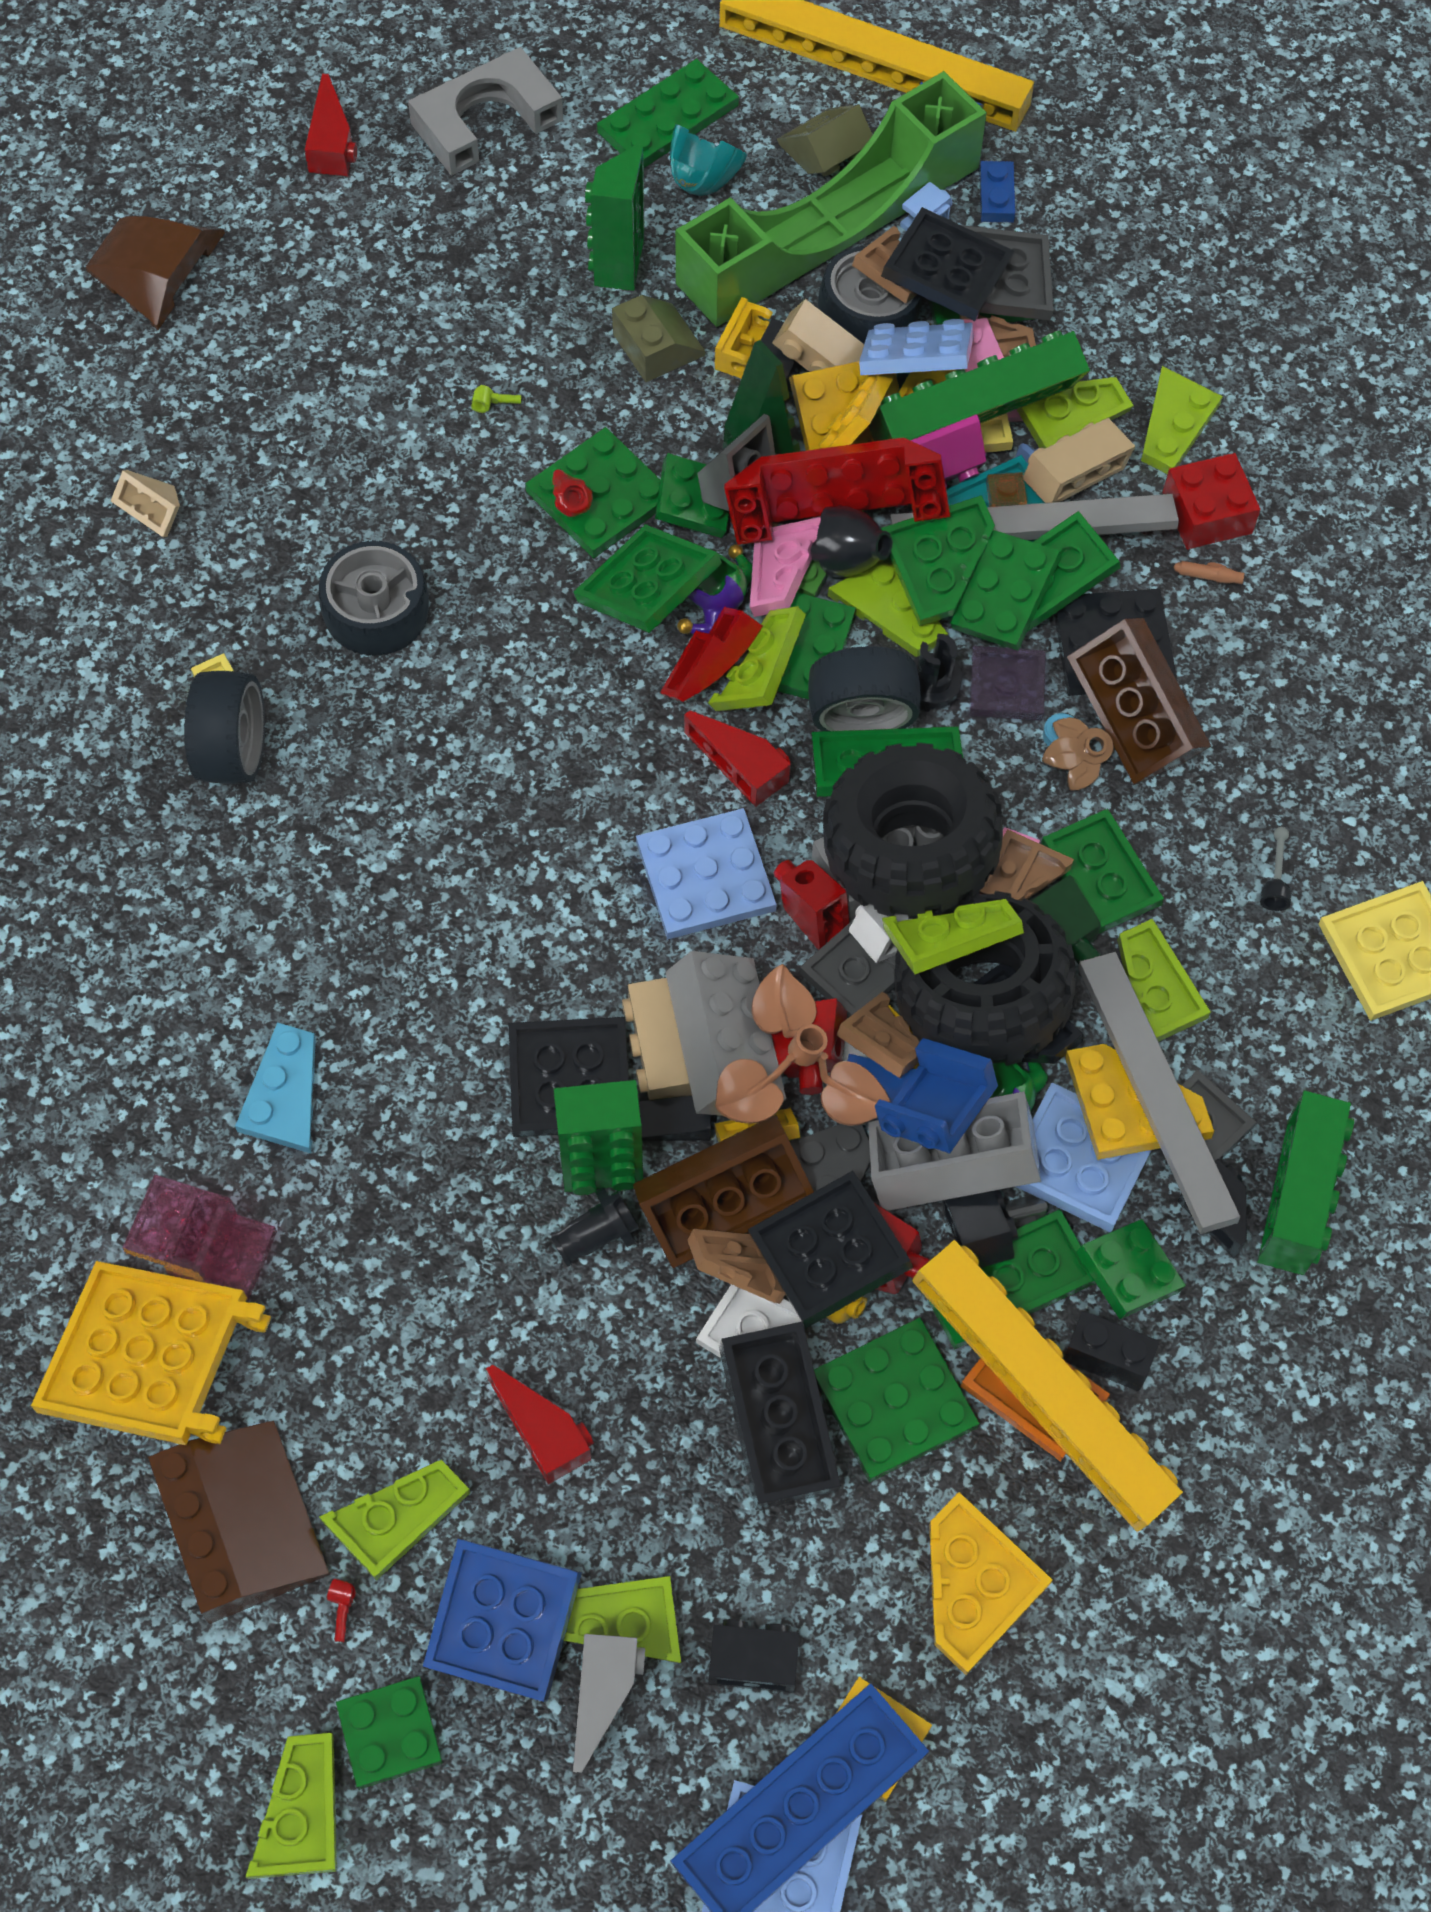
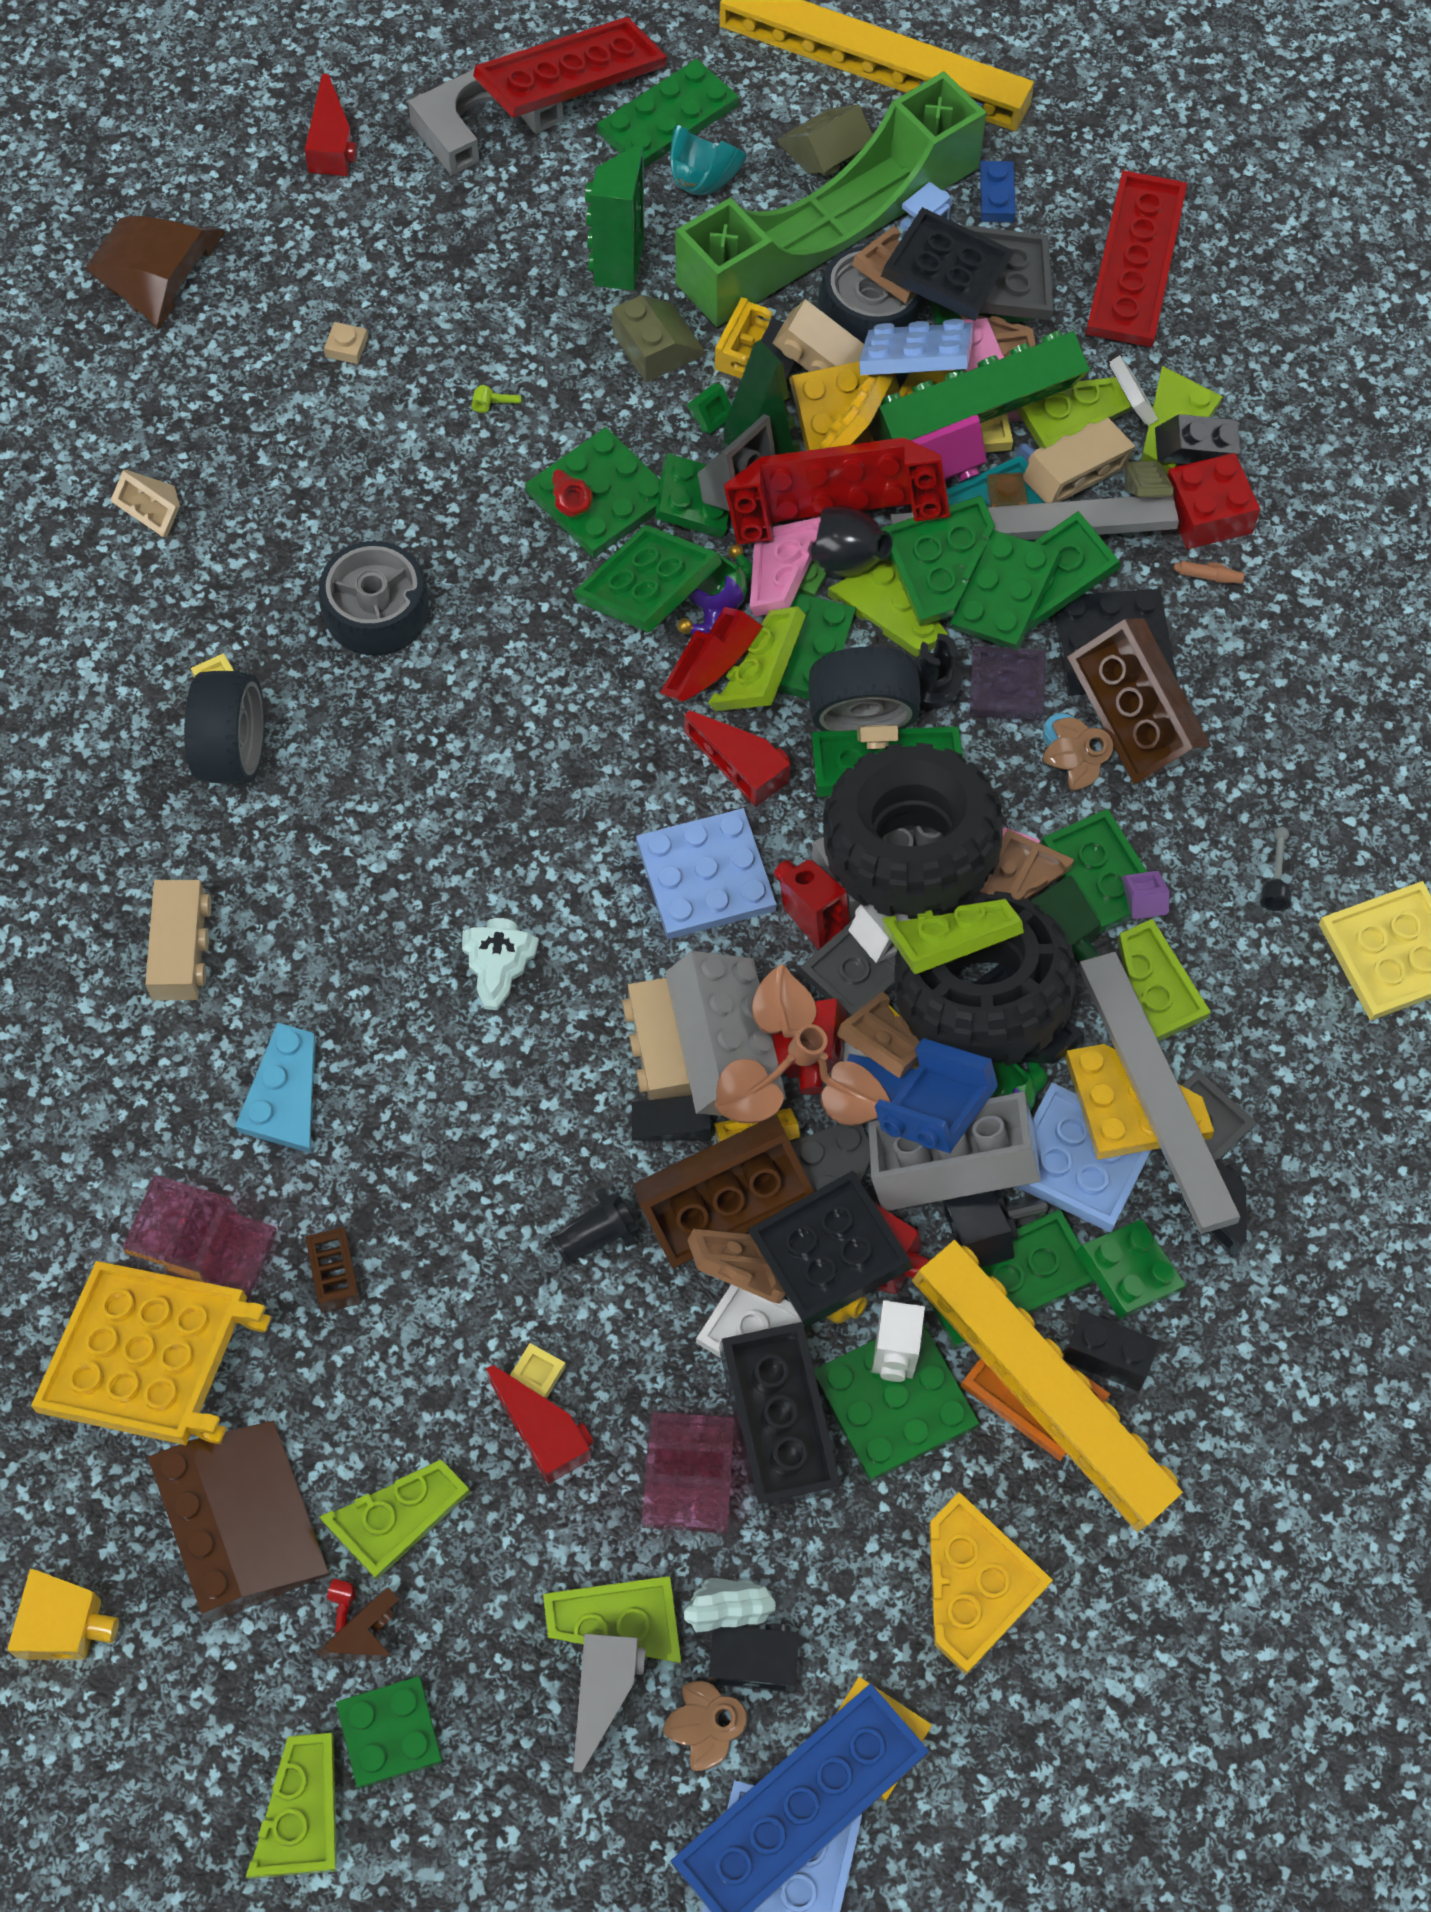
blue plate [423,1539,582,1702] -> none
black plate [508,1017,628,1137] -> none
green brick [554,1080,643,1195] -> none
green brick [1257,1090,1354,1275] -> none
none -> yellow torso [7,1569,119,1660]
none -> tan brick [145,880,211,1000]
none -> reddish brown slope [305,1227,361,1313]
none -> reddish brown slope [317,1587,399,1661]
none -> tan plate [324,322,368,364]
none -> light aqua rock [462,918,539,1010]
none -> red plate [473,16,667,118]
none -> light yellow plate [510,1343,566,1399]
none -> clear pink bracket [642,1412,734,1533]
none -> medium nougat plate [663,1681,748,1771]
none -> light aqua rock [684,1578,776,1632]
none -> green tile [687,383,731,434]
none -> tan plate [857,724,898,749]
none -> white brick [872,1301,925,1382]
none -> red plate [1086,170,1187,348]
none -> white tile [1110,355,1159,426]
none -> medium lavender slope [1122,871,1170,919]
none -> olive slope [1124,461,1173,498]
none -> black brick [1155,414,1241,464]

